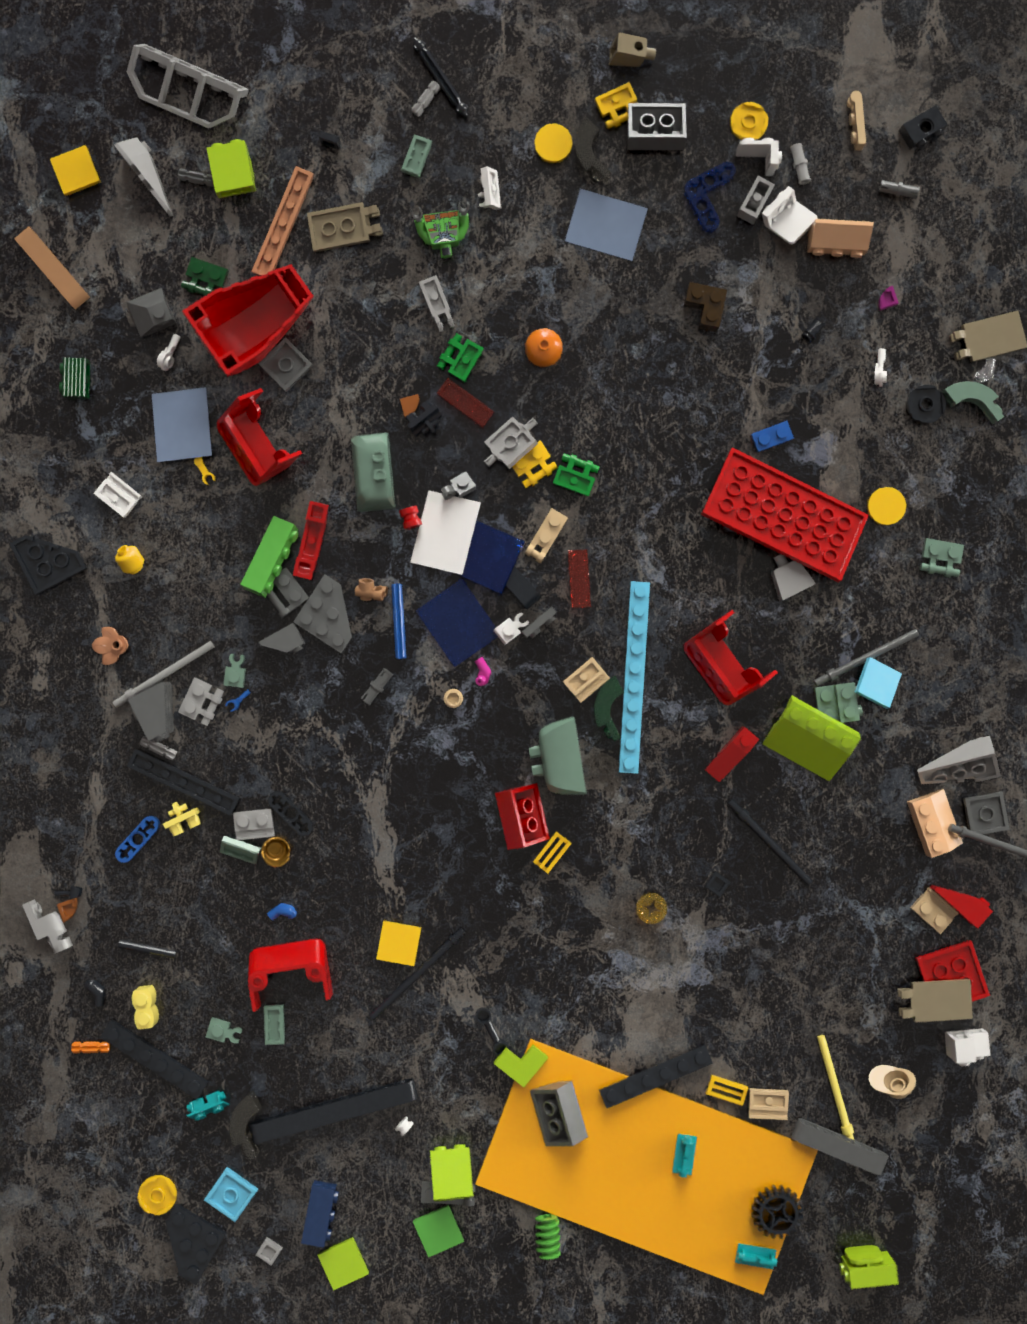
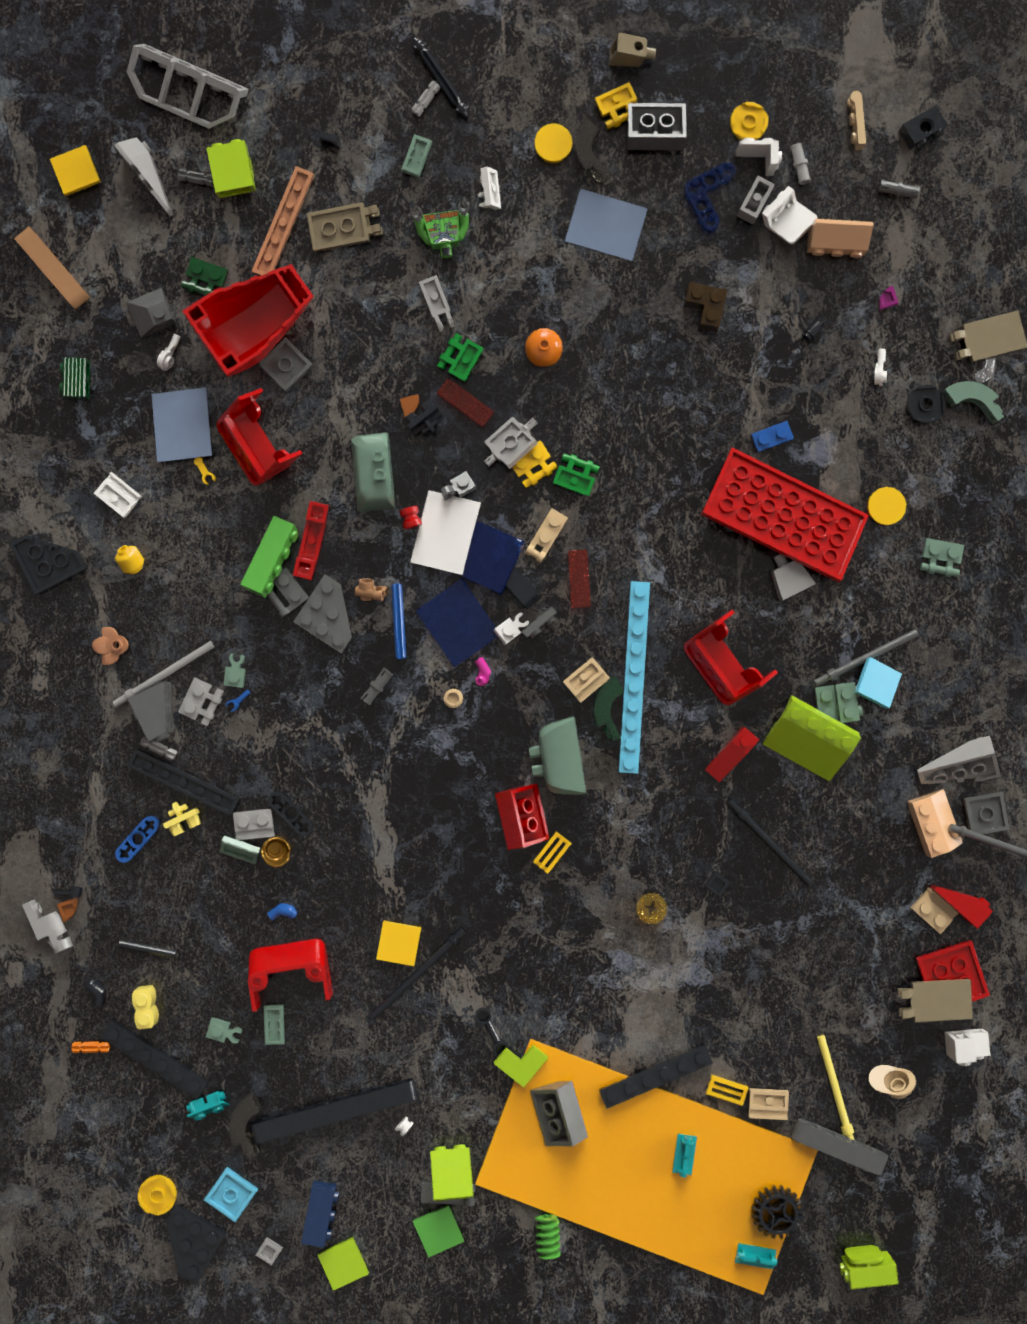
dark grey slope [259,623,306,654] -> none

